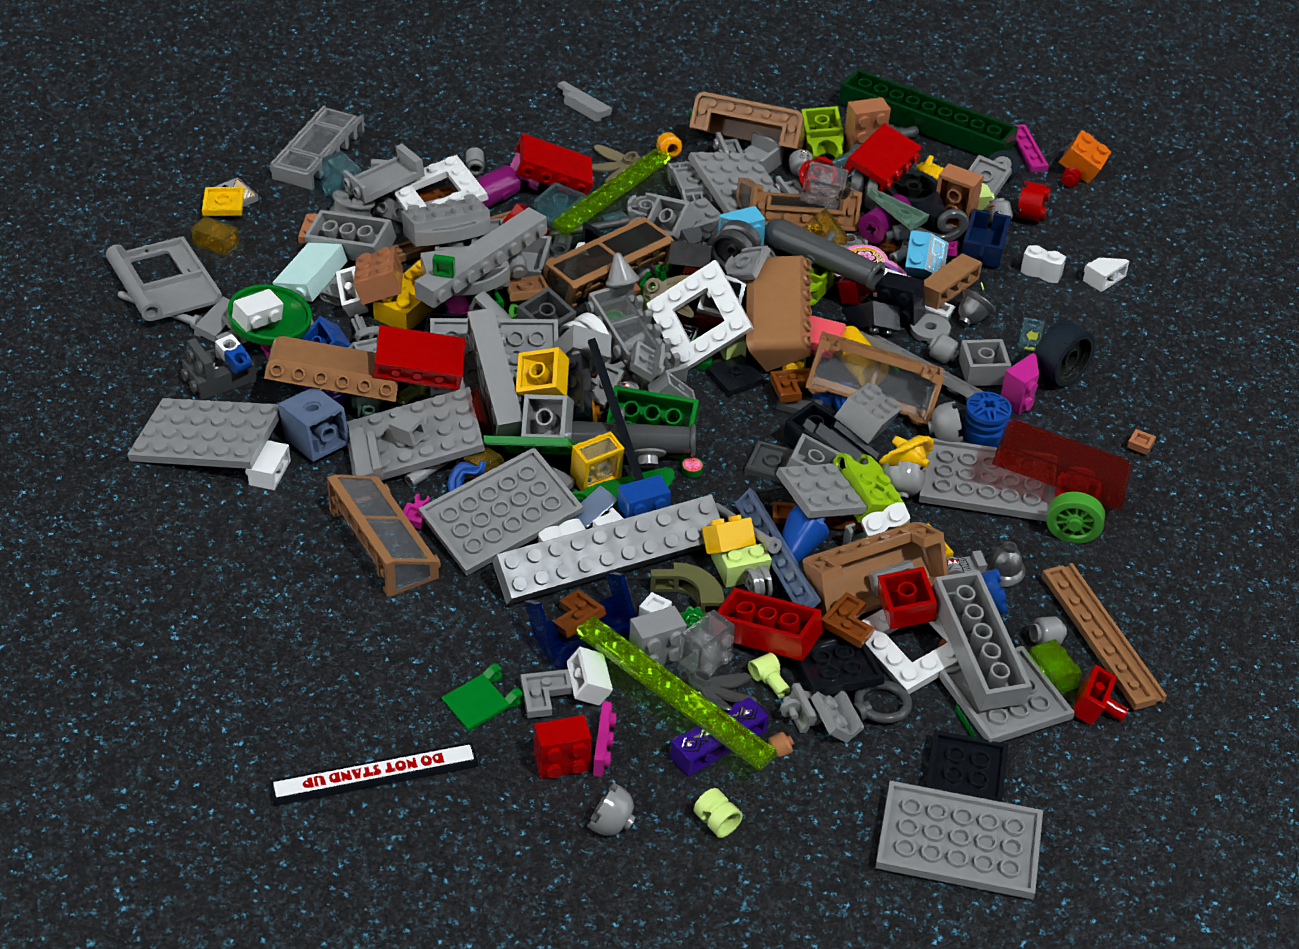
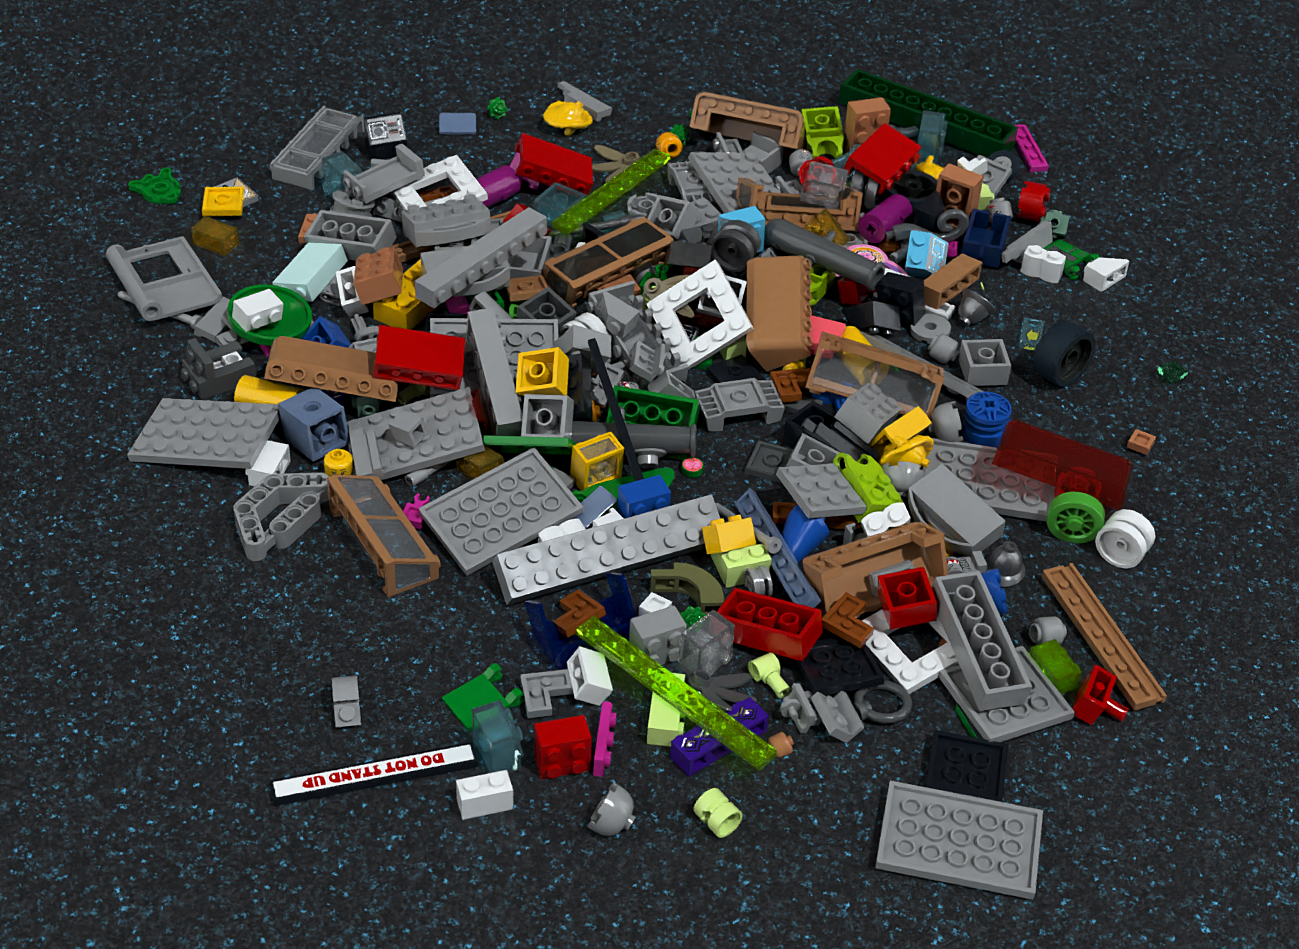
blue leg [215,334,252,374] -> none
green tile [432,254,455,278] -> none
blue piece [447,460,486,492] -> none
light grey brick [465,148,485,175] -> none
light grey brick [507,251,528,279] -> none
light grey hat [606,253,640,288] -> none
light grey tile [725,246,770,281] -> none
sand green wing [866,187,929,231] -> none
dark pink slope [1001,353,1039,415] -> none
orange brick [1059,130,1112,188] -> none
none -> green tile [128,167,181,204]
none -> yellow piece [234,375,304,419]
none -> light grey piece [234,473,329,561]
none -> yellow head [324,449,354,482]
none -> light grey brick [332,675,361,727]
none -> black slope [364,112,407,160]
none -> sand blue slope [439,113,476,135]
none -> white brick [456,770,513,820]
none -> clear light blue brick [472,700,523,773]
none -> green plant [487,97,508,119]
none -> yellow piece [543,101,593,136]
none -> light grey slope [600,291,640,339]
none -> yellowish green brick [647,671,689,746]
none -> green plant [669,124,690,146]
none -> light grey plate [695,378,785,432]
none -> yellow brick [868,406,932,464]
none -> light grey piece [907,464,1006,557]
none -> clear light blue brick [918,110,948,164]
none -> white panel [957,157,988,175]
none -> light grey piece [1001,221,1053,263]
none -> sand green brick [1041,210,1070,239]
none -> green flag [1043,239,1100,280]
none -> white wheel [1095,509,1155,568]
none -> clear green plate [1157,360,1188,384]

